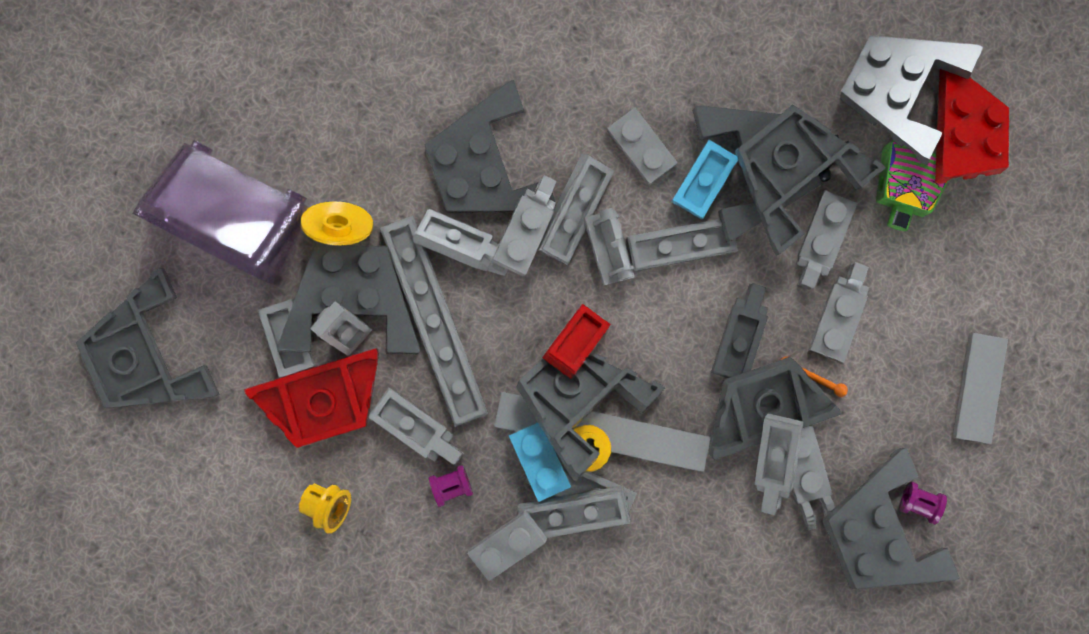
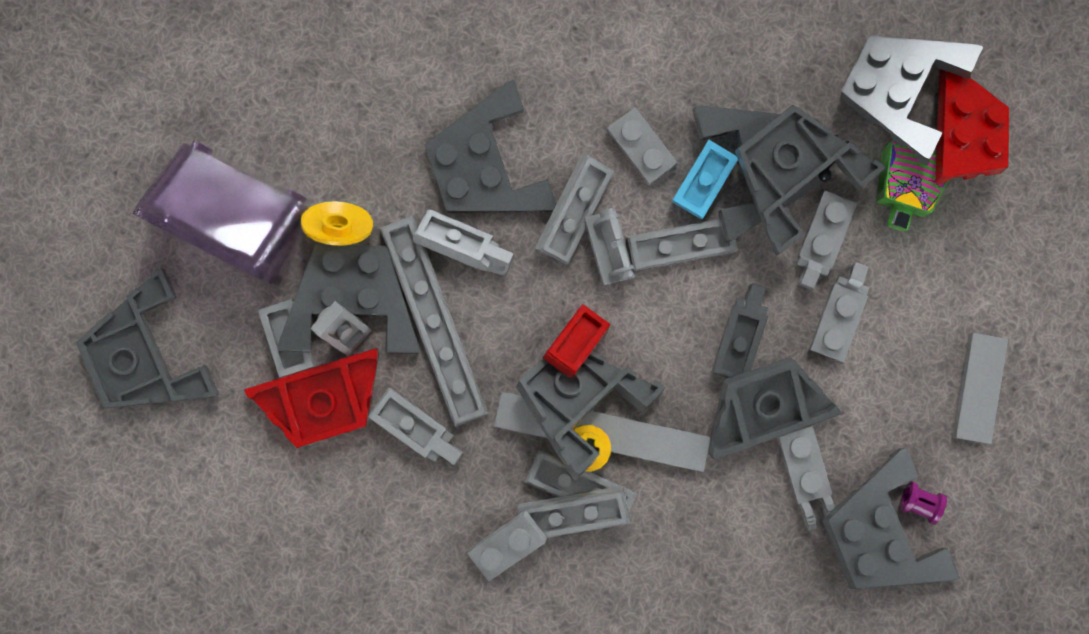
yellow piece [299,484,351,534] -> none
magenta bush [429,465,473,507] -> none
light grey hinge [491,175,557,277] -> none
medium azure plate [509,422,571,502] -> none
light grey hinge [754,413,804,515] -> none
orange hinge [780,357,848,397] -> none

